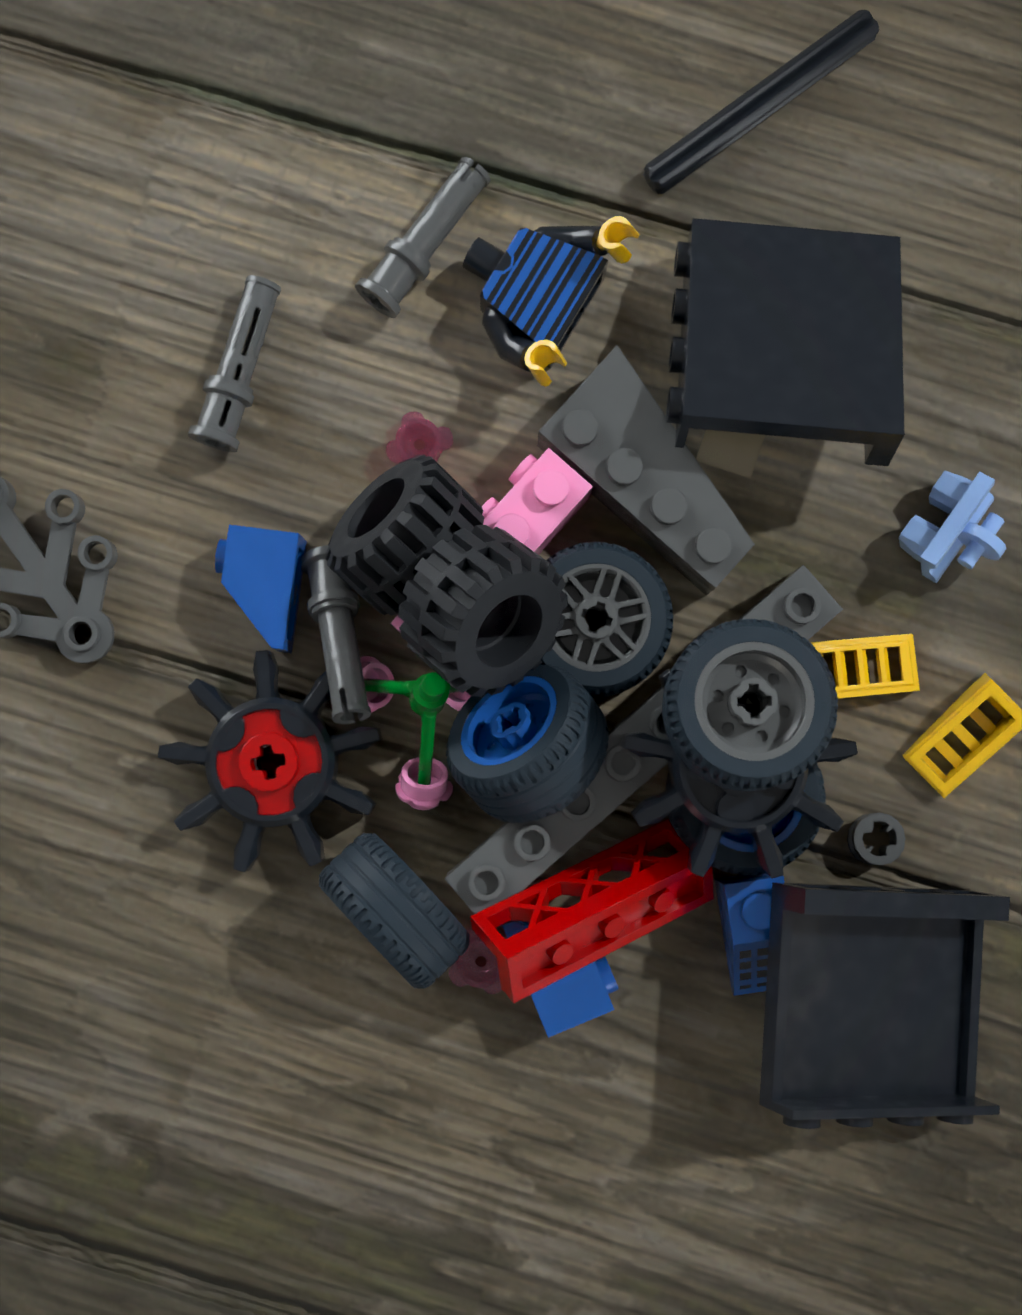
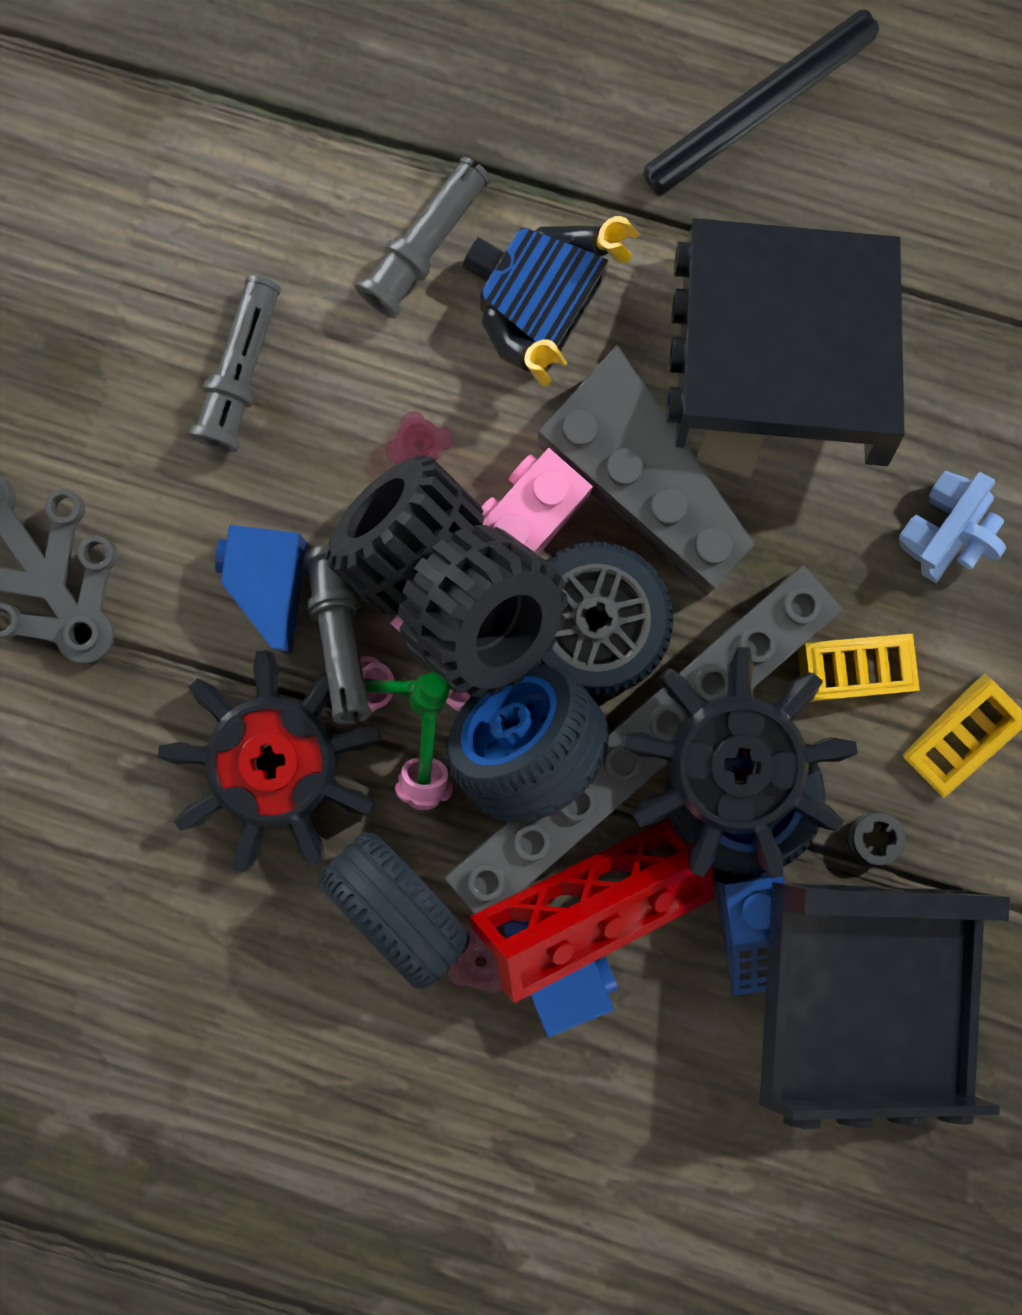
wheel [662,619,838,791] -> none

